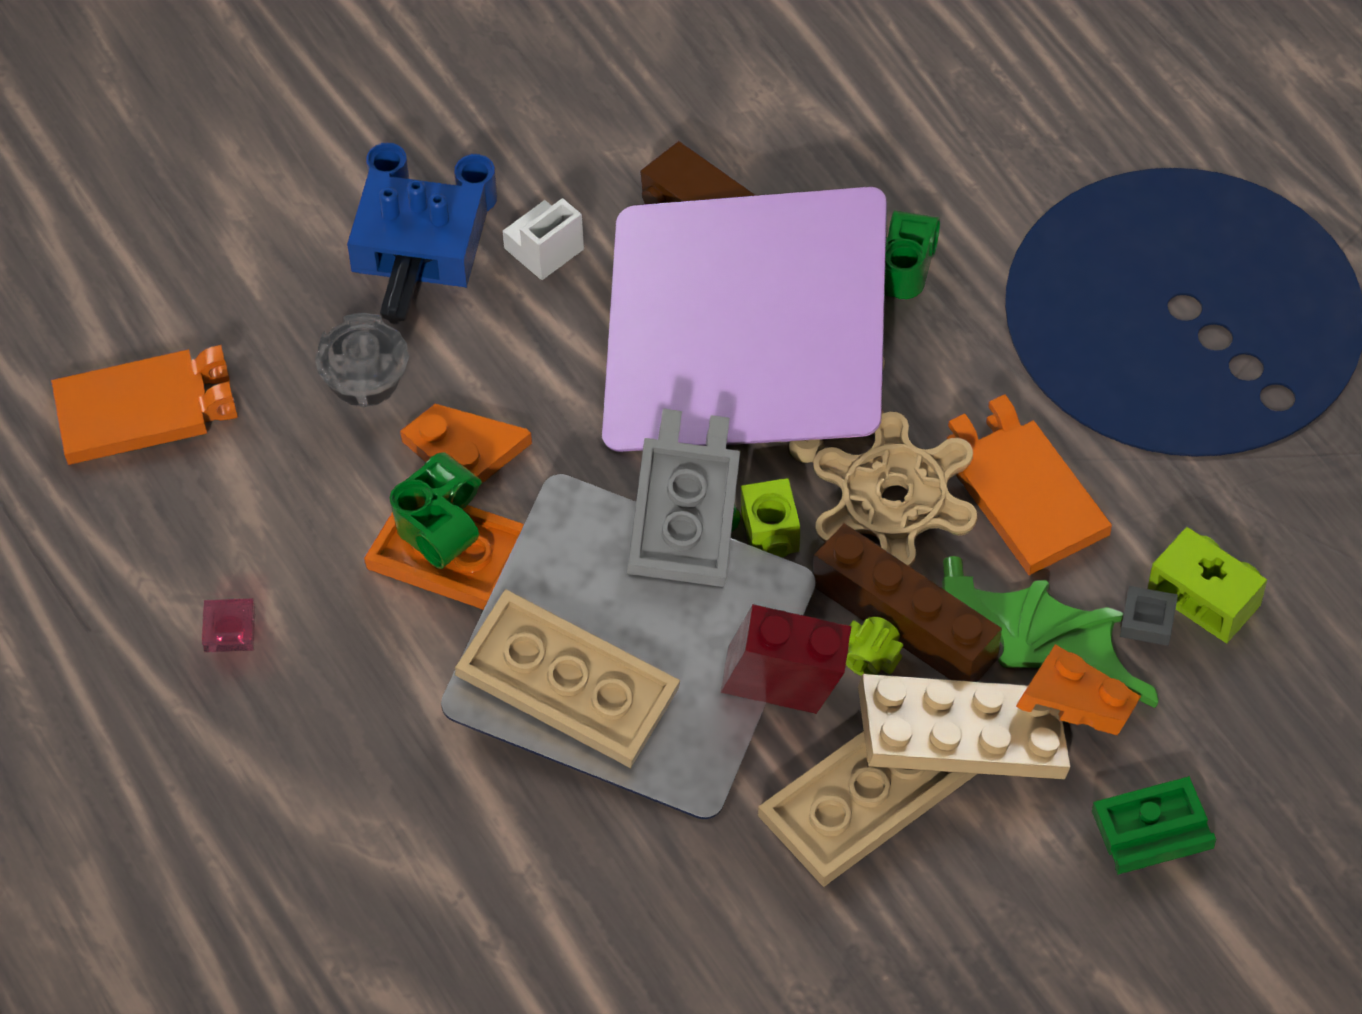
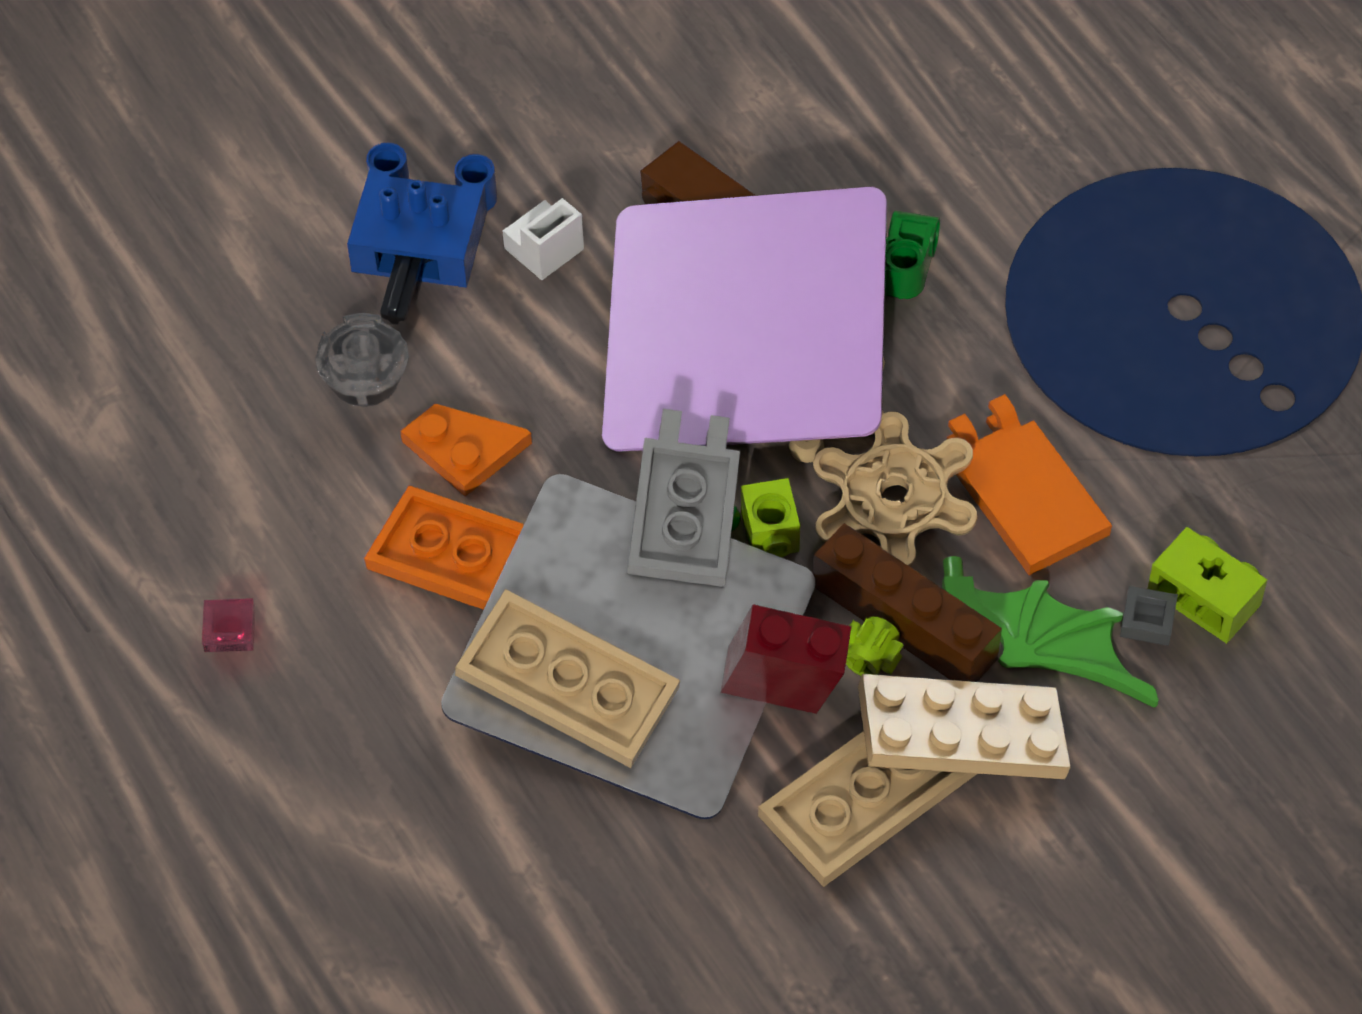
orange tile [51,345,238,465] -> none
green piece [389,452,482,569] -> none
orange wing [1016,644,1141,736] -> none
green plate [1092,776,1216,875] -> none

